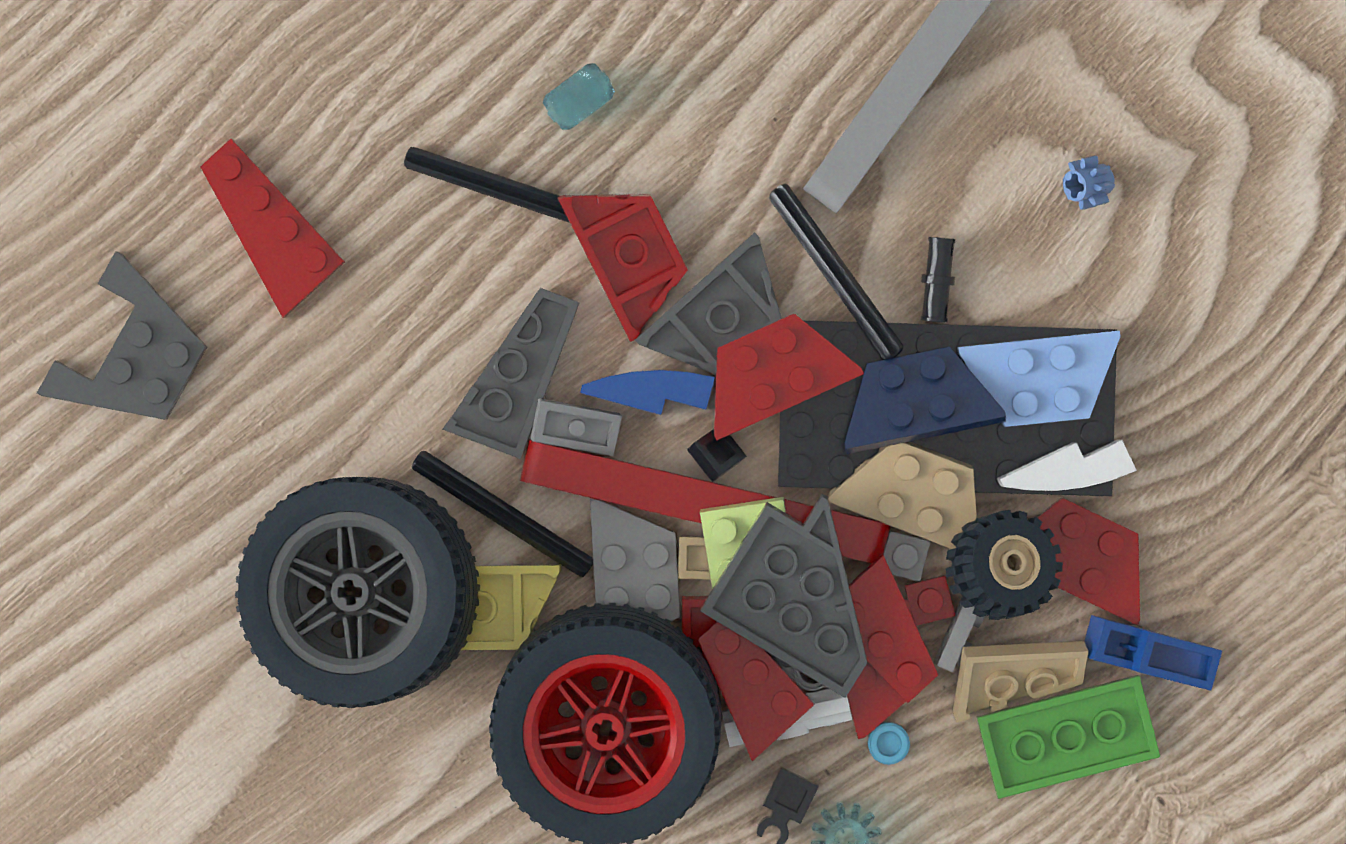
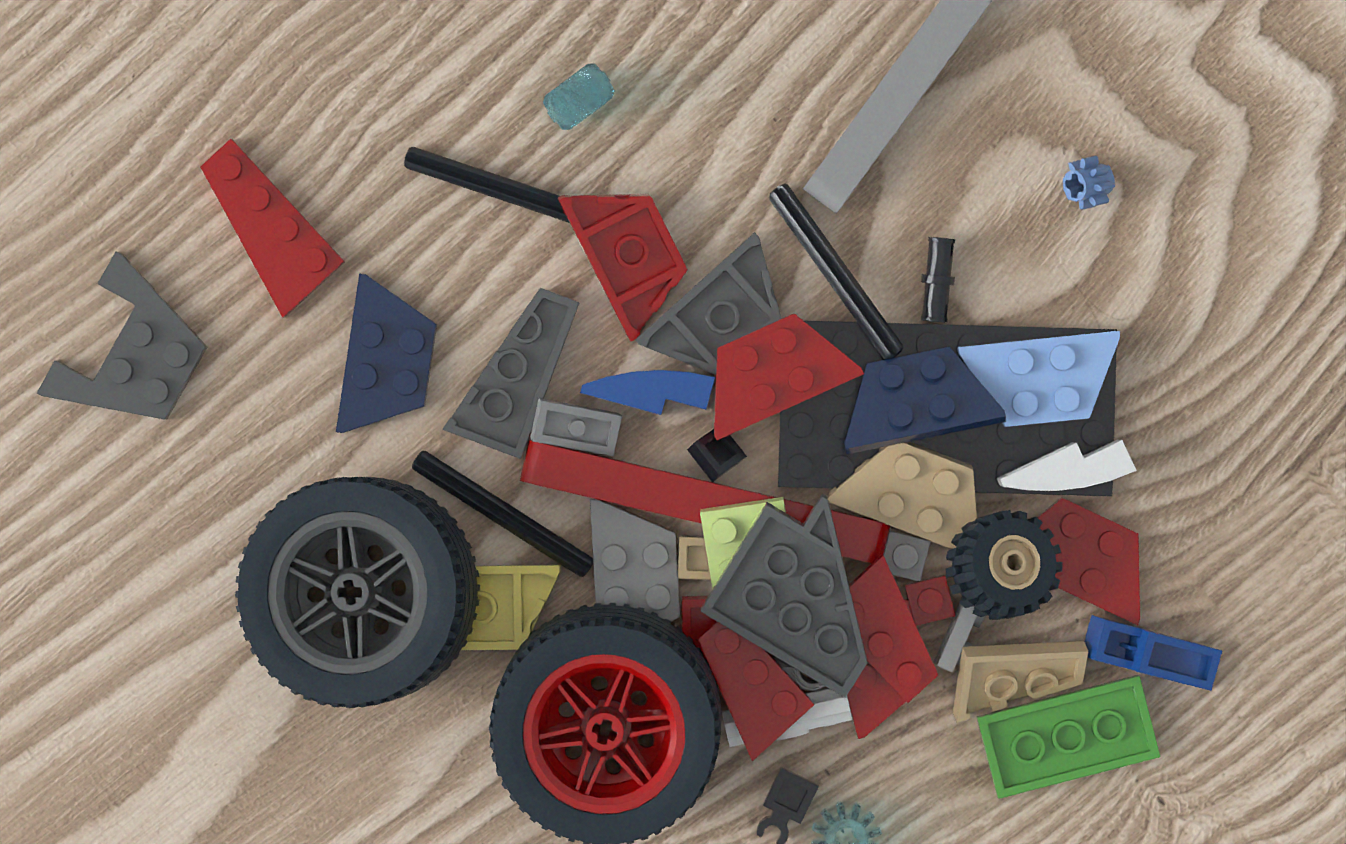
medium azure tile [867,722,910,765] -> none
none -> dark blue wing [336,273,437,433]

